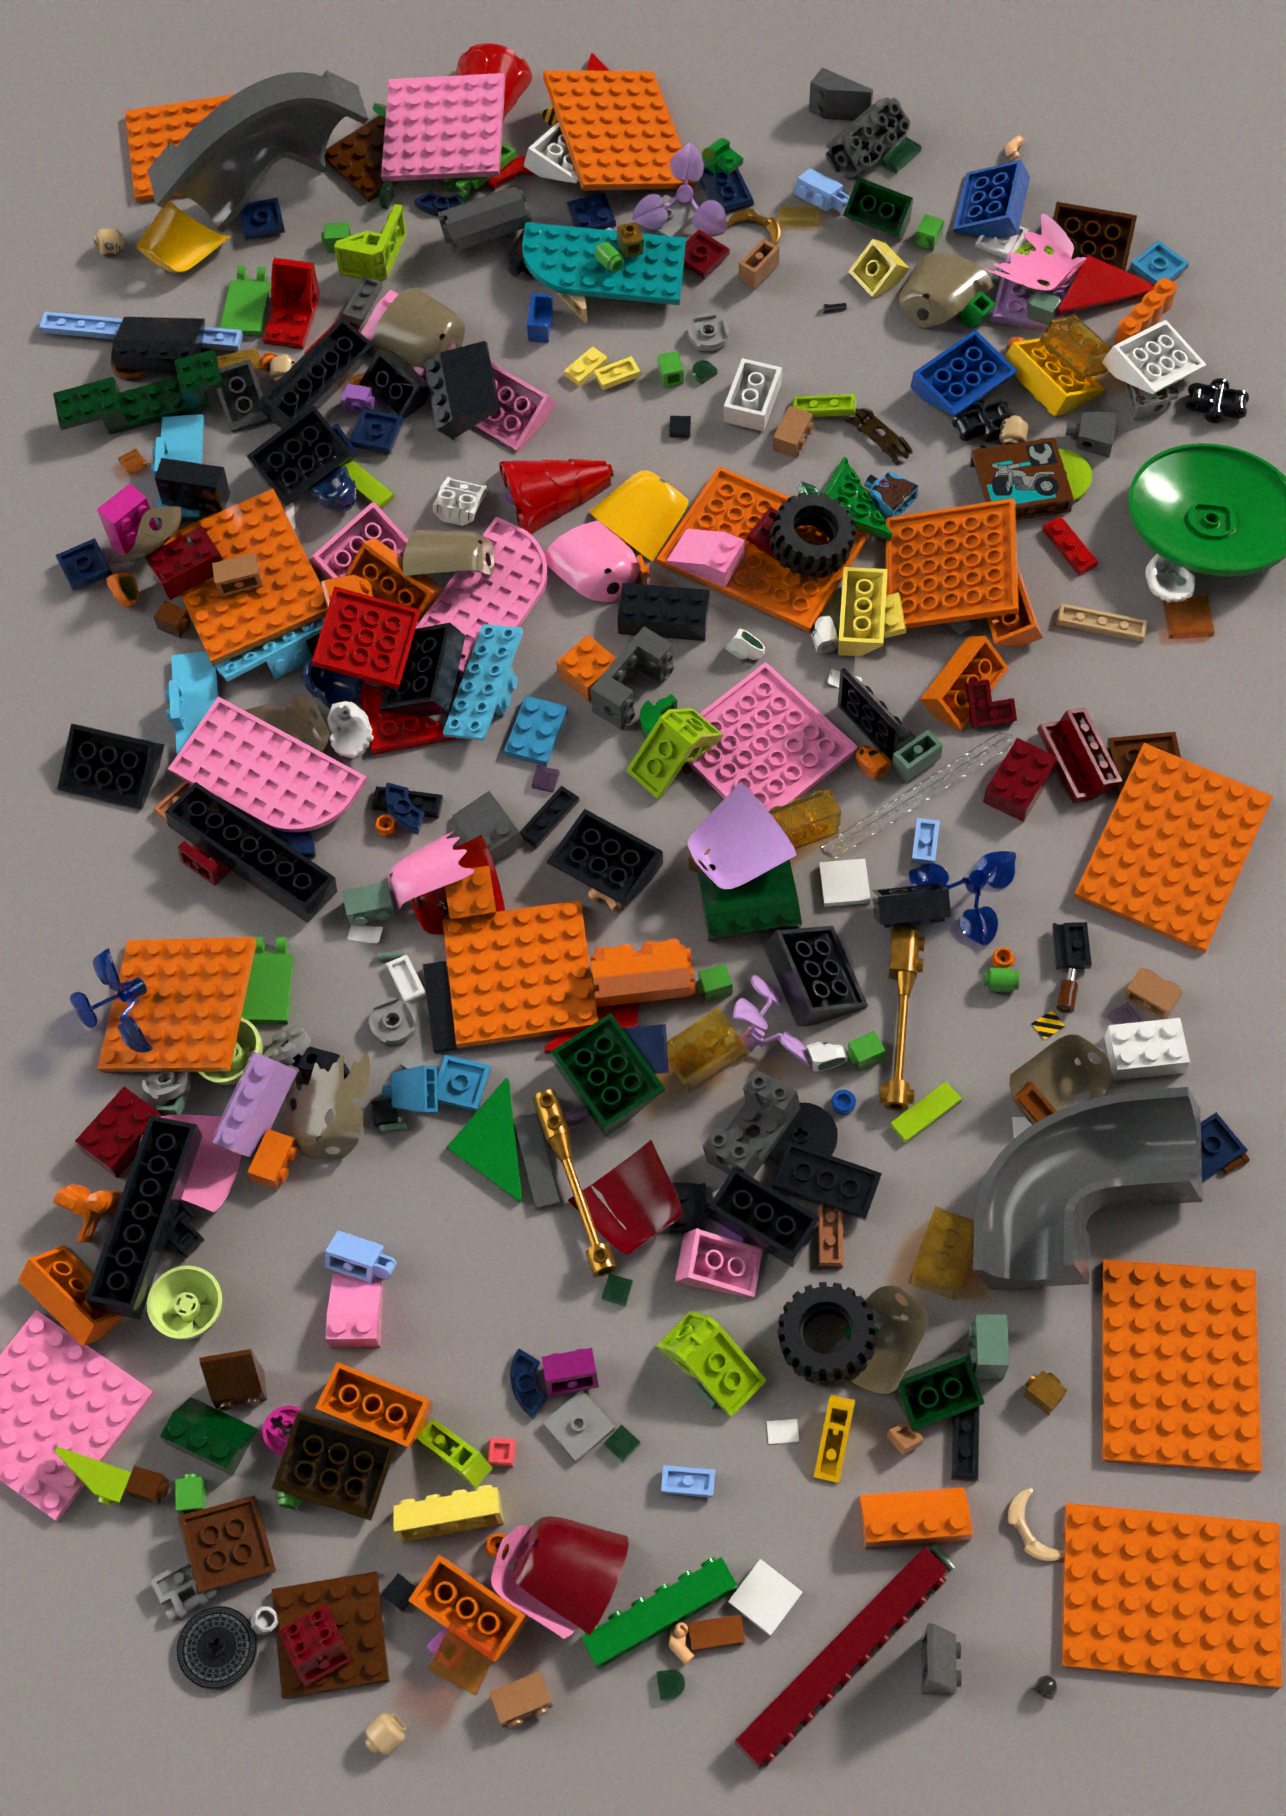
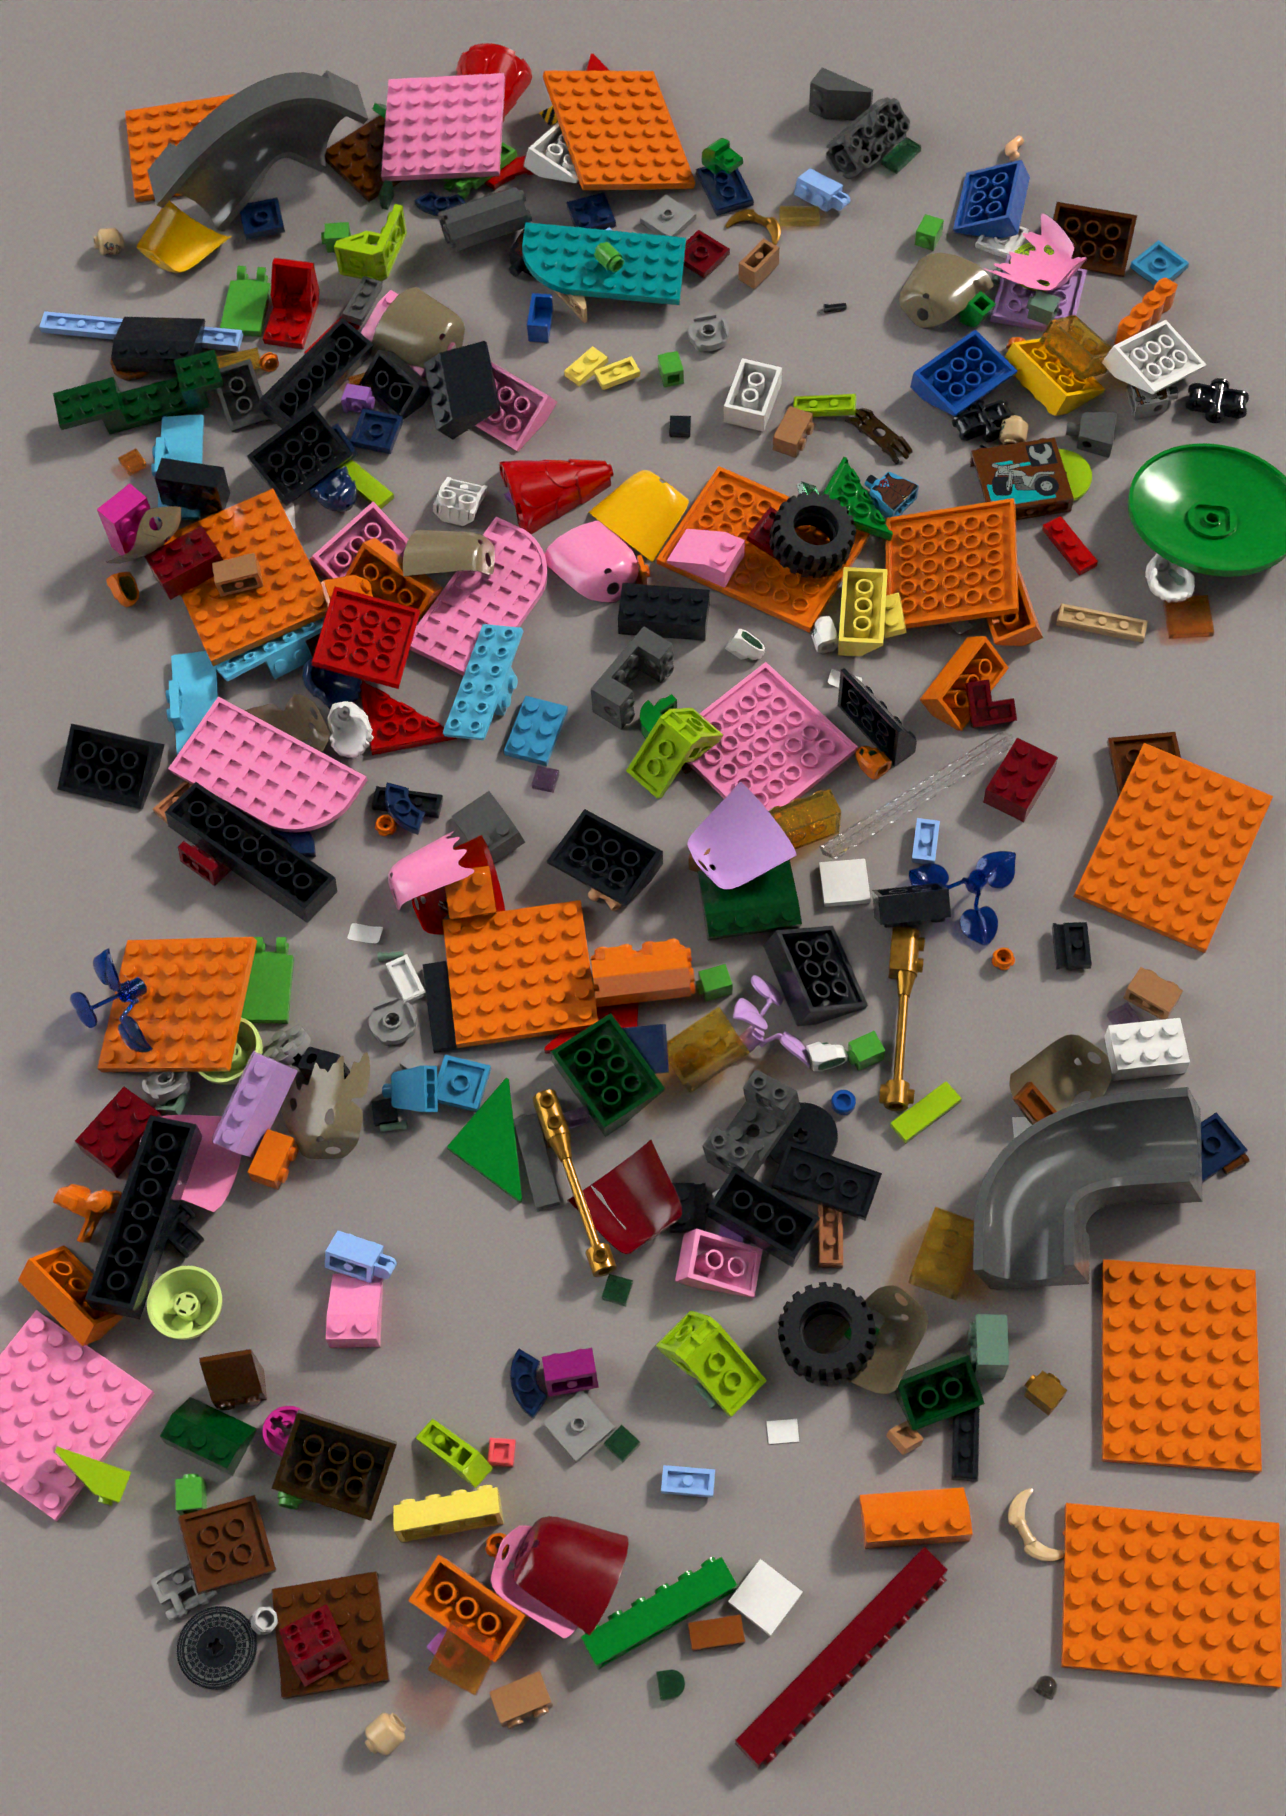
dark blue plate [55,538,113,591] -> none
reddish brown brick [125,1466,169,1505] -> none
reddish brown brick [154,601,191,638] -> none
tan head [269,354,296,384] -> none
orange slope [315,1362,433,1448] -> none
sand green brick [342,881,395,926] -> none
black slope [380,623,465,716] -> none
black tile [381,1573,417,1612] -> none
black tile [520,785,579,849] -> none
orange brick [556,635,616,702] -> none
pearl gold brick [616,222,644,258] -> none
lavender plant [633,143,727,235] -> none
light nougat arm [668,1622,694,1665] -> none
clear green tile [693,360,717,385] -> none
yellow slope [814,1395,855,1483] -> none
dark green slope [843,177,914,239] -> none
light yellow slope [848,239,910,298] -> none
sand green brick [892,730,943,783] -> none
dark grey slope [921,1623,962,1695] -> none
sand green piece [929,1543,956,1572] -> none
bright green brick [984,968,1019,992] -> none
sticker [1031,1010,1065,1040] -> none
dark red slope [1037,708,1123,803] -> none
reddish brown piece [1056,968,1079,1013] -> none
red tile [1057,255,1155,315] -> none

